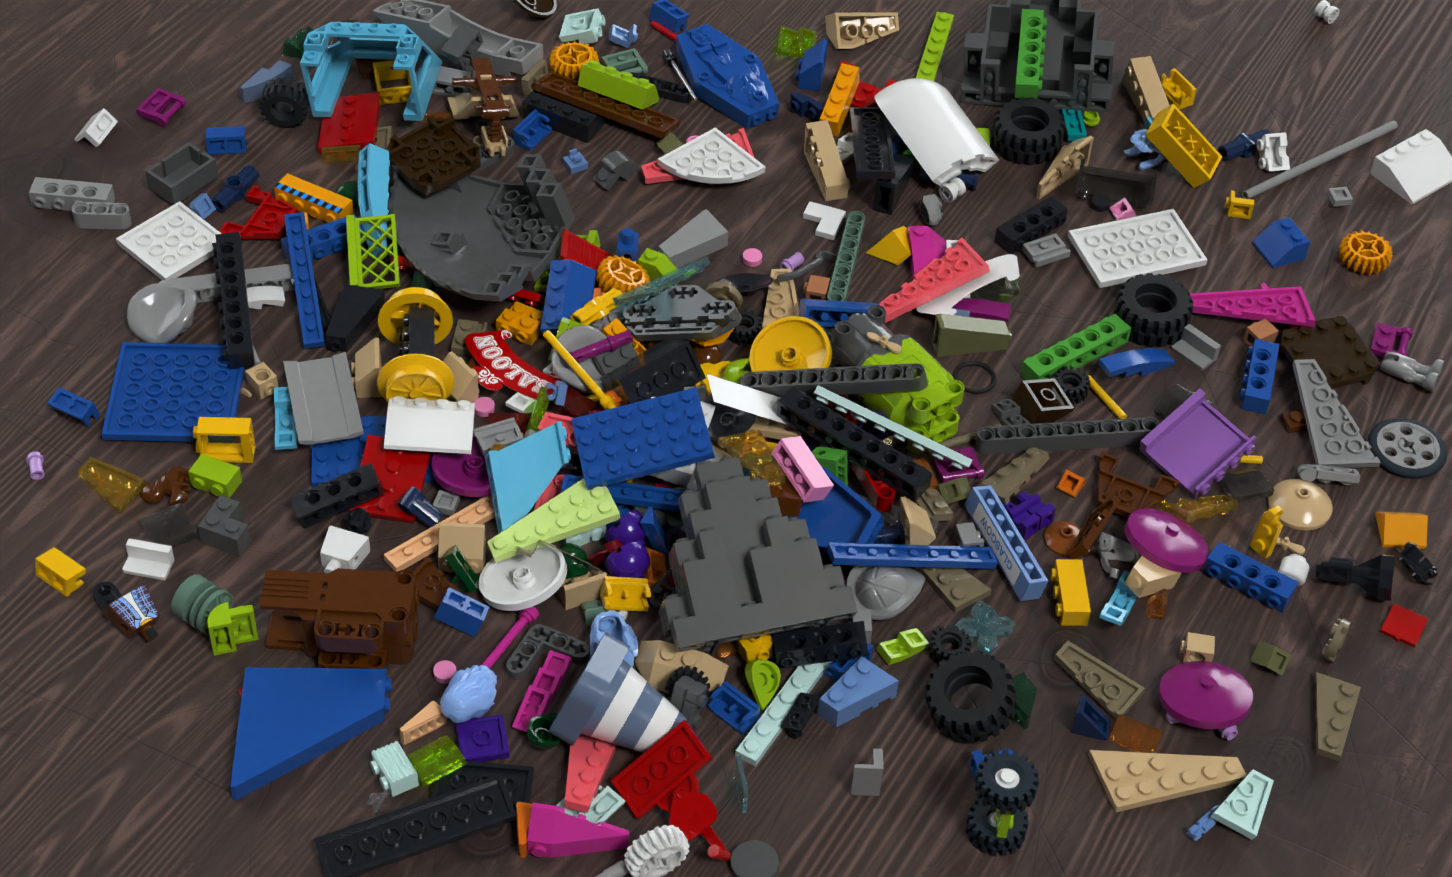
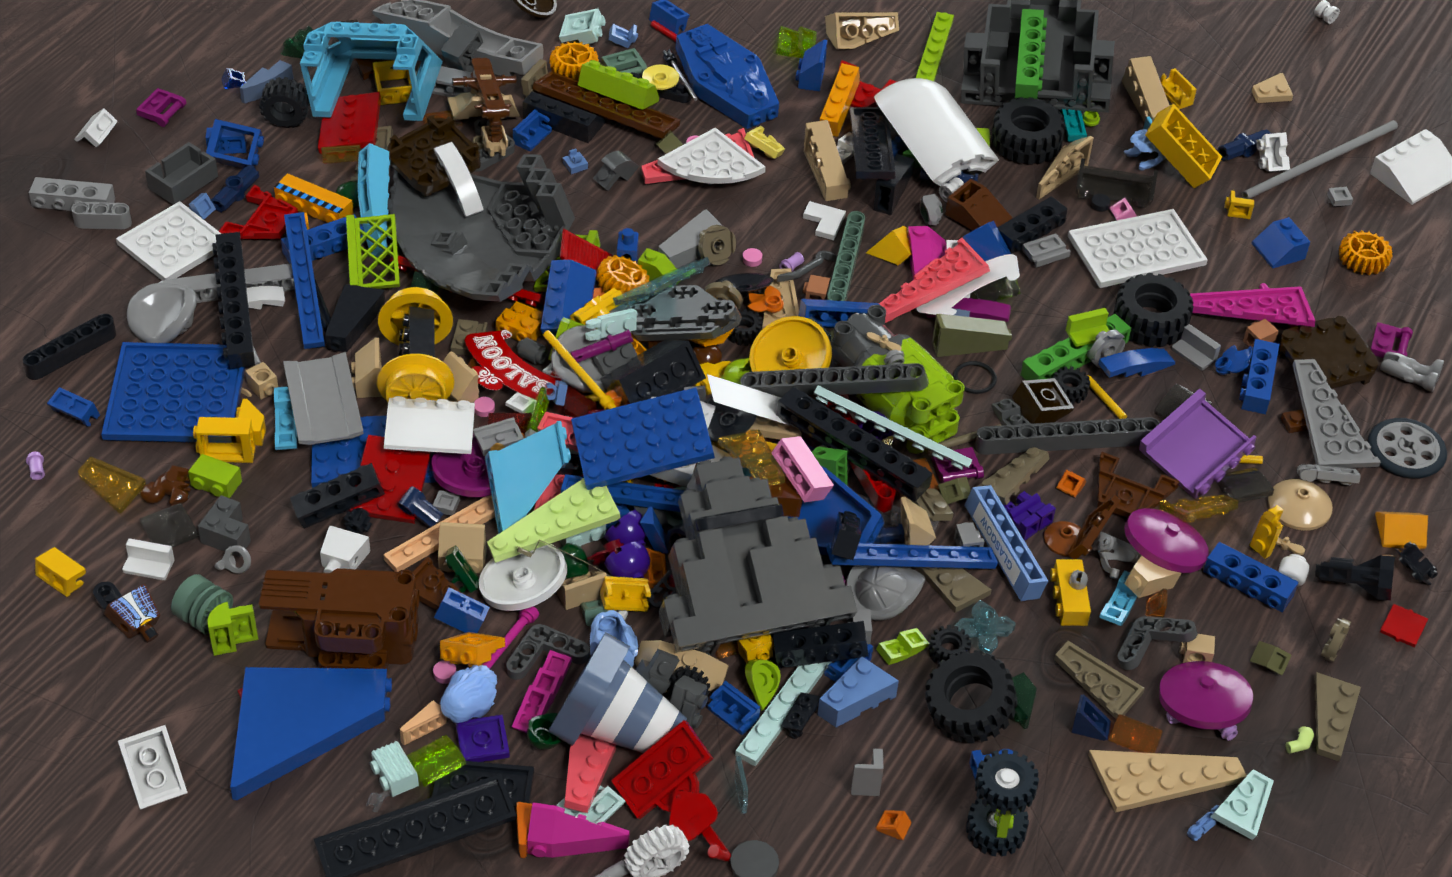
dark blue slope [790,92,825,122] -> none
none -> black beam [23,314,116,380]
none -> white slope [118,725,188,810]
none -> blue window [206,119,264,169]
none -> light grey piece [215,545,251,574]
none -> clear blue slope [221,68,246,89]
none -> yellow slope [236,399,266,446]
none -> white slope [434,142,484,218]
none -> light orange plate [440,632,505,667]
none -> dark grey brick [517,337,549,364]
none -> light aqua hinge [585,308,637,341]
none -> dark grey brick [636,649,680,694]
none -> light yellow dish [642,65,679,90]
none -> black beam [695,504,783,531]
none -> dark tan plate [698,225,736,265]
none -> light yellow wing [744,126,785,159]
none -> orange plate [748,285,784,313]
none -> black slope [831,511,861,560]
none -> orange slope [876,810,911,840]
none -> light grey plate [884,350,905,365]
none -> reddish brown slope [945,179,1013,231]
none -> blue slope [963,221,1011,261]
none -> lime panel [1065,308,1110,347]
none -> light grey hinge [1069,570,1088,590]
none -> light grey plate [1087,330,1125,368]
none -> dark grey beam [1117,616,1198,670]
none -> blue plate [1215,345,1252,375]
none -> tan wing [1252,73,1293,103]
none -> yellowish green arm [1285,726,1314,754]

